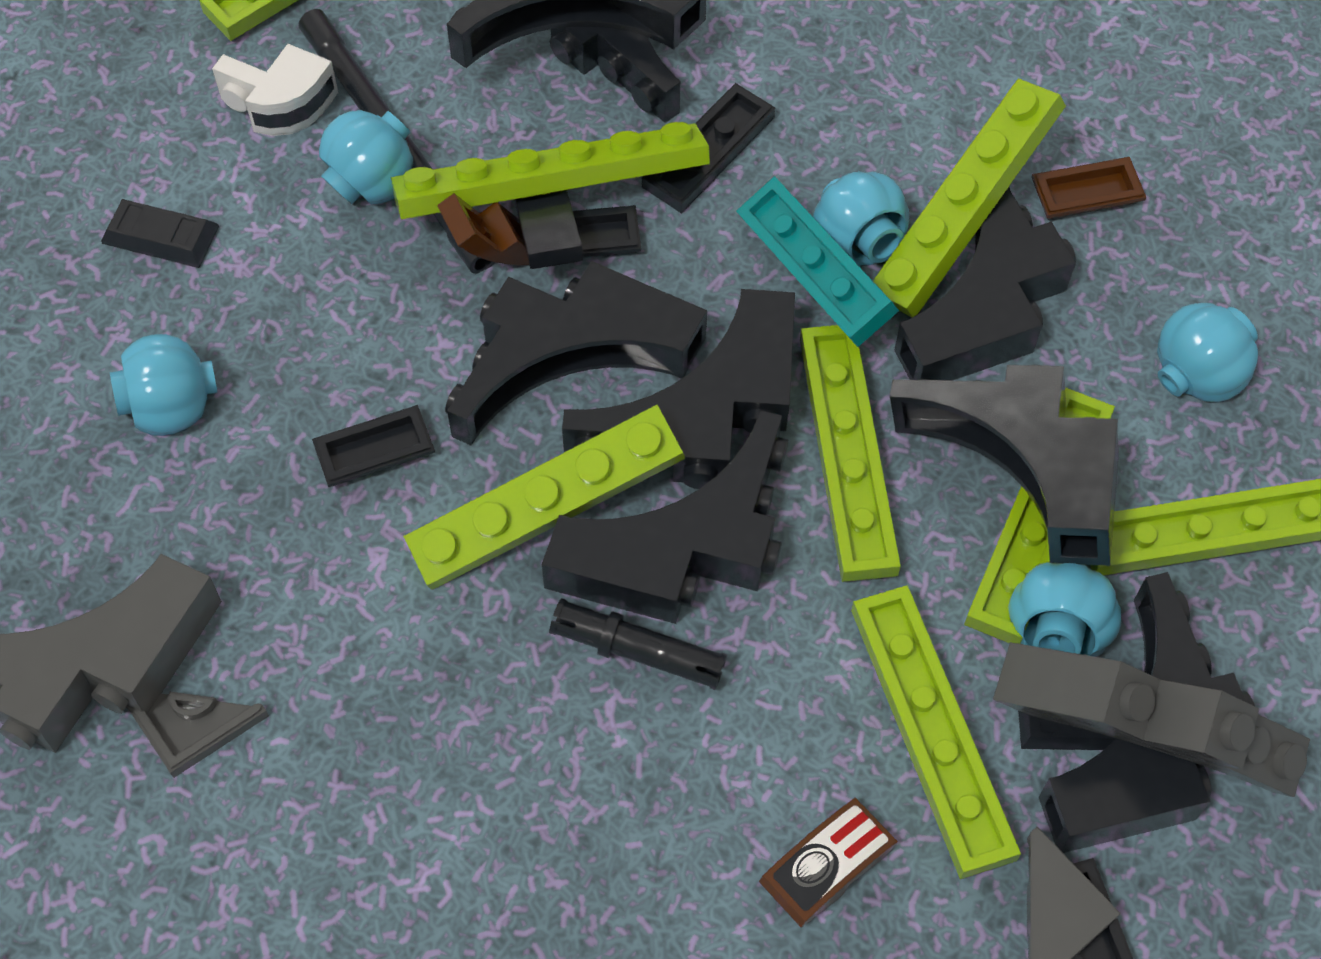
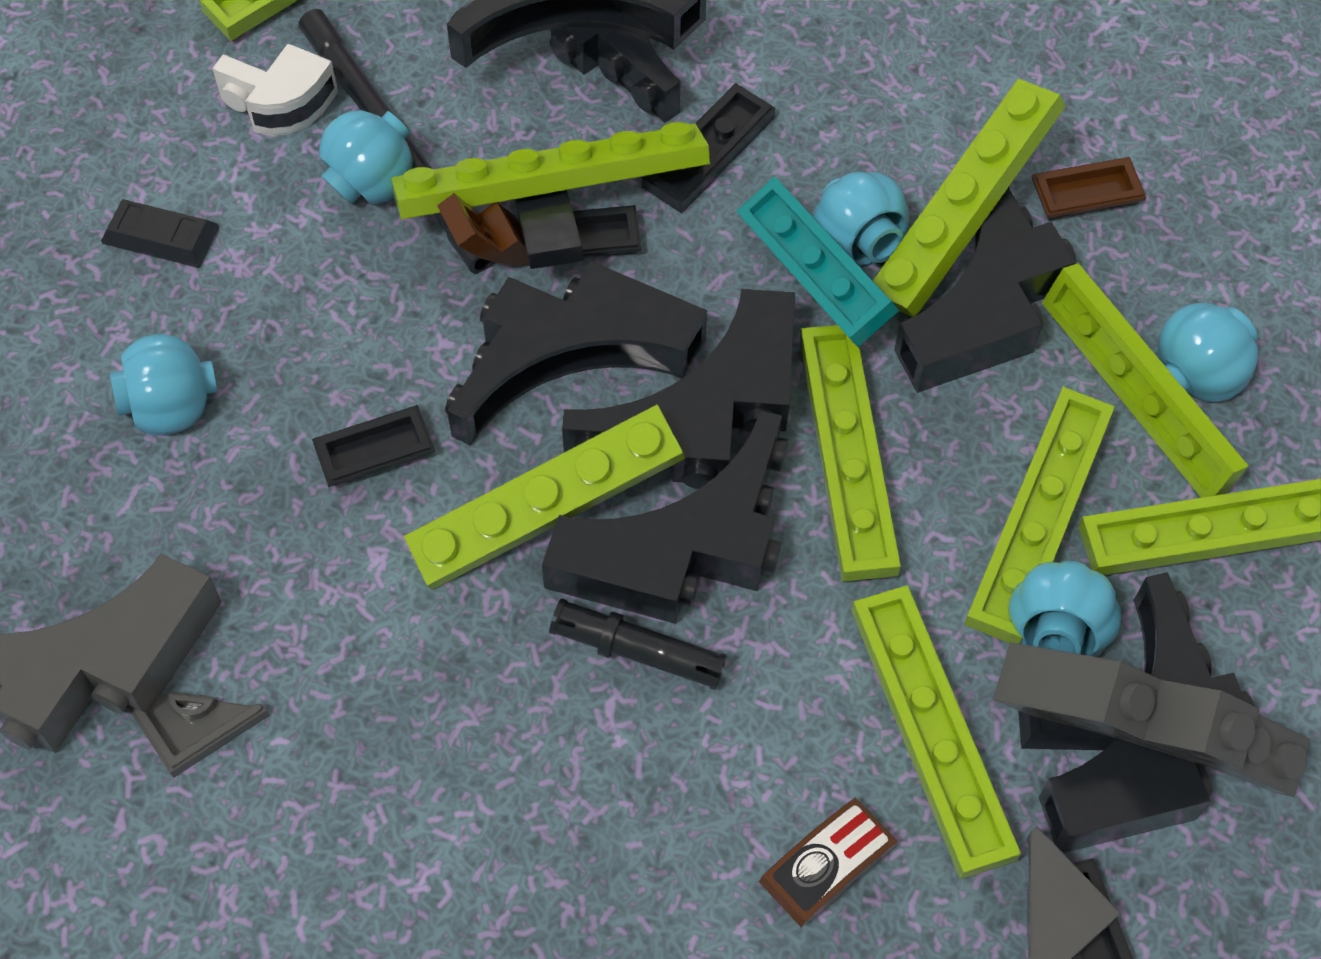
black arch [890,365,1119,566] -> none
none -> lime plate [1042,263,1249,498]

